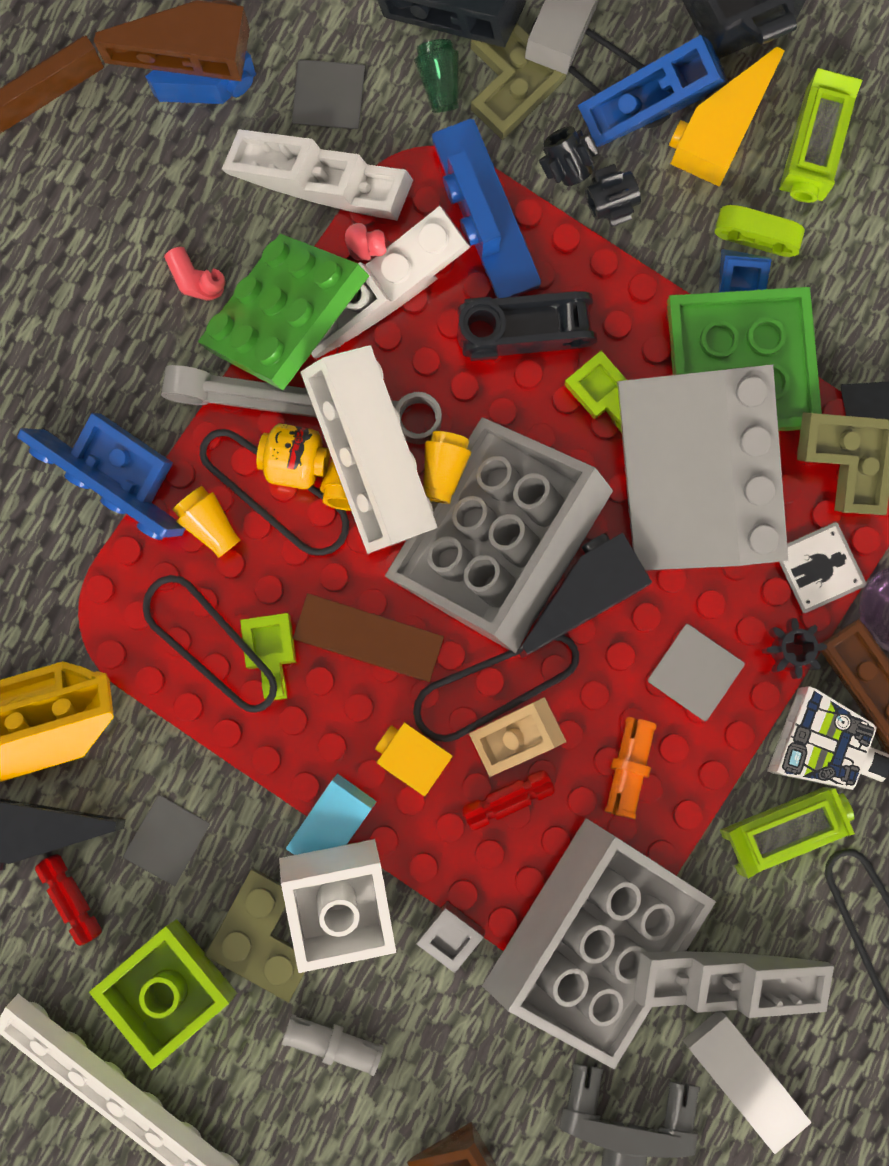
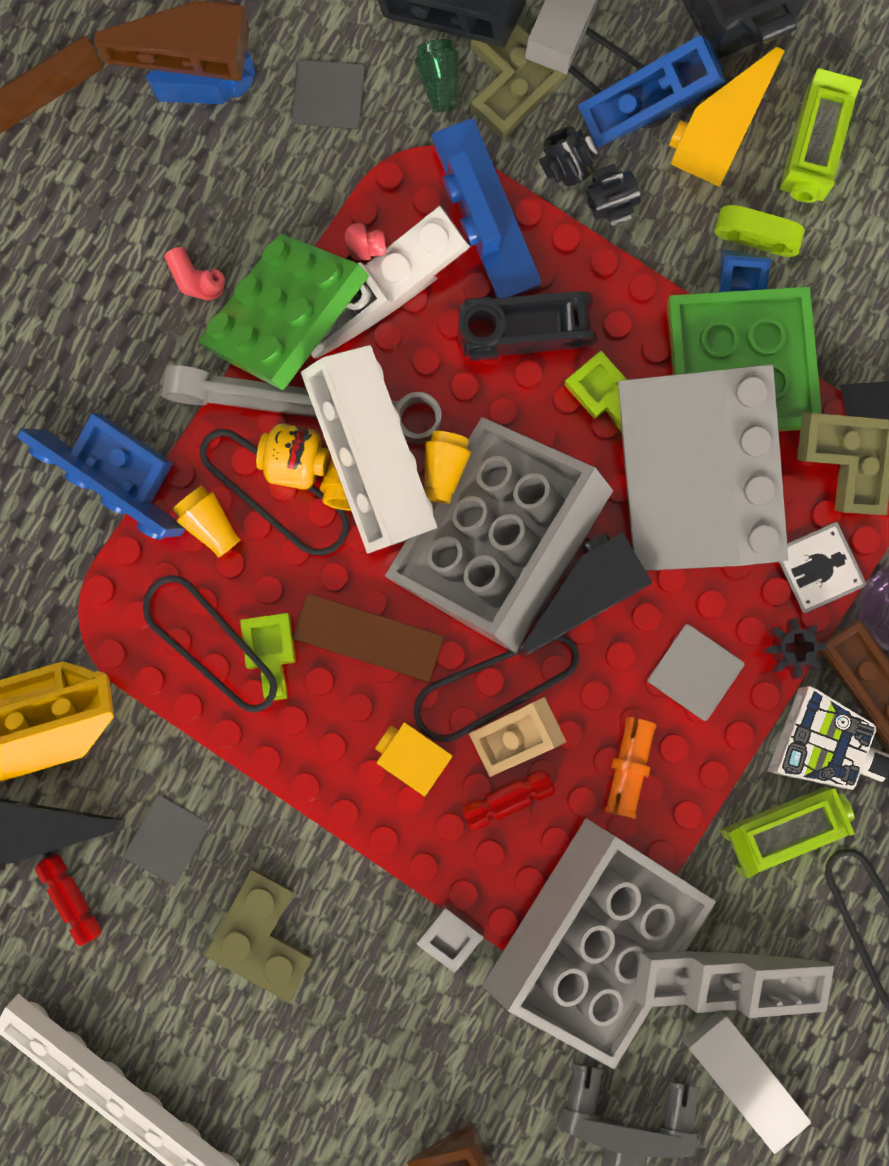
lime brick [89,919,238,1070] -> none
white slope [222,129,413,221] -> none
white brick [279,839,396,973] -> none
light grey pin [281,1014,384,1076] -> none
medium azure tile [286,773,377,855] -> none

